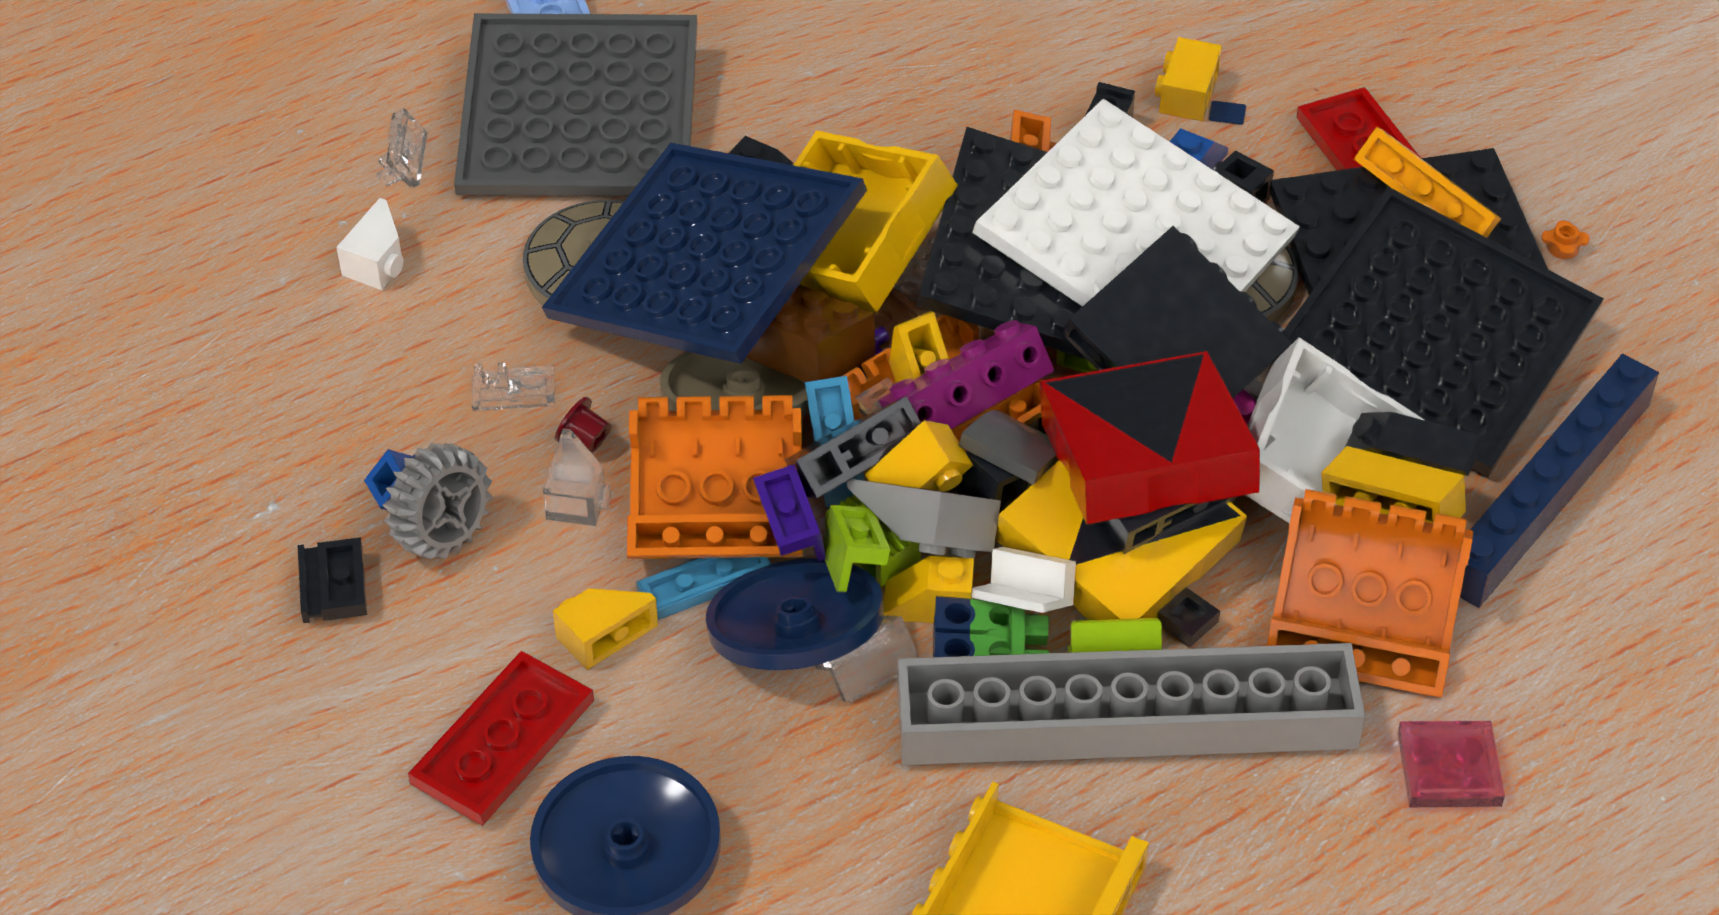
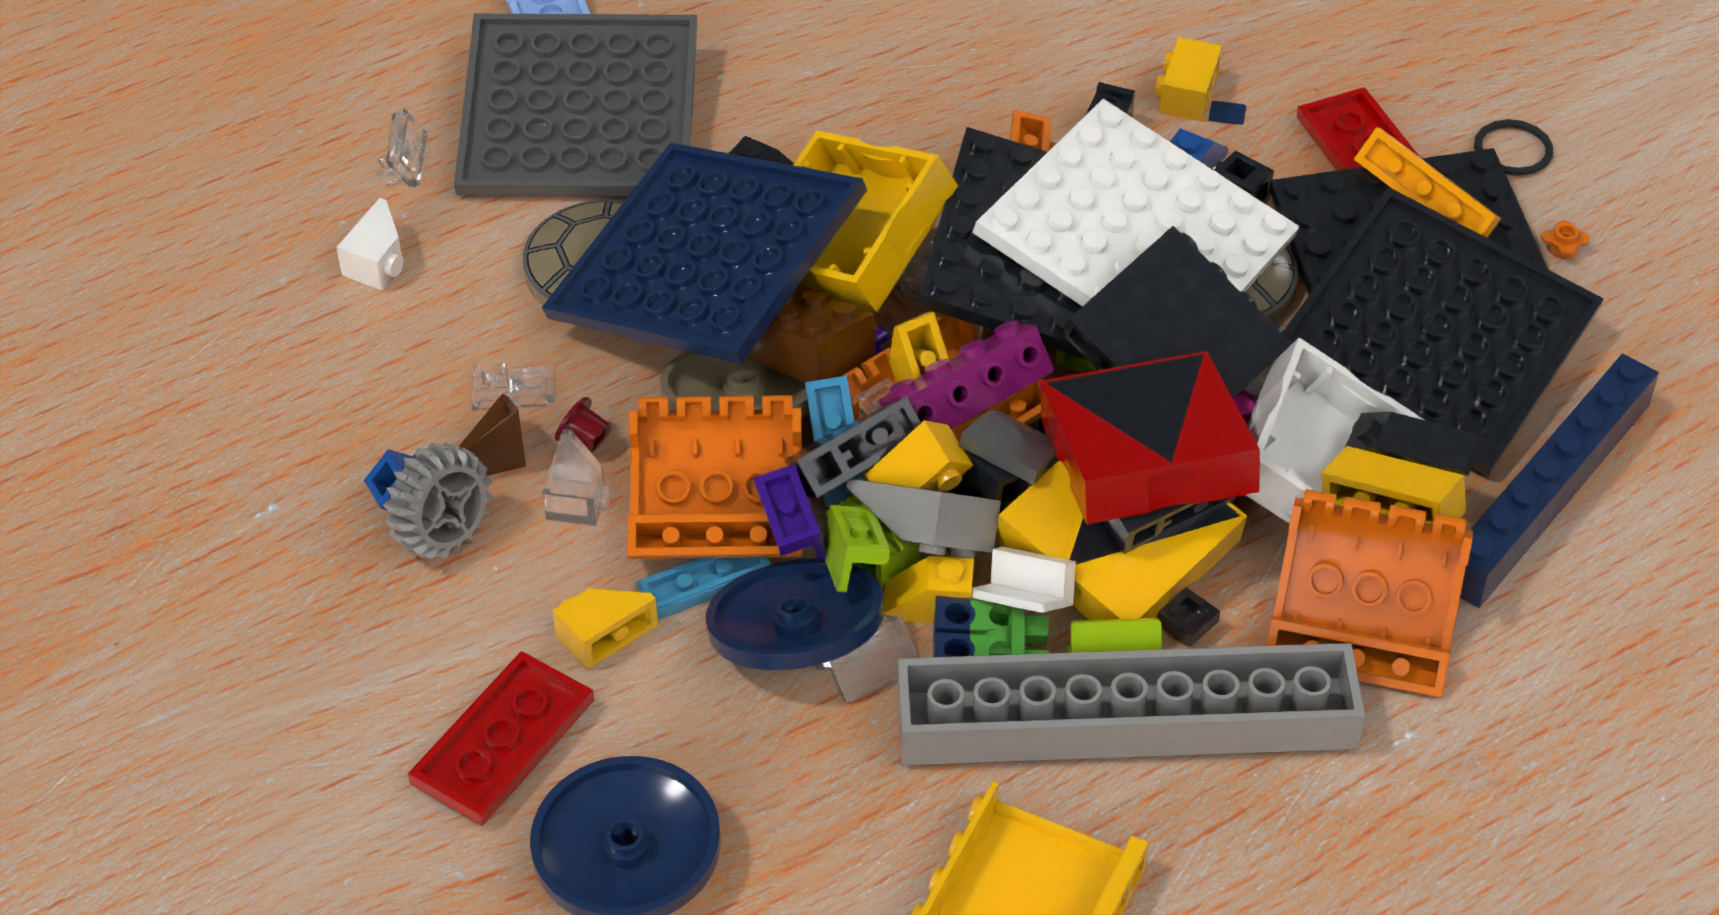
black plate [297,537,368,623] -> none
clear pink plate [1397,721,1505,808] -> none
none -> reddish brown slope [459,394,526,476]
none -> black piece [1474,119,1553,176]

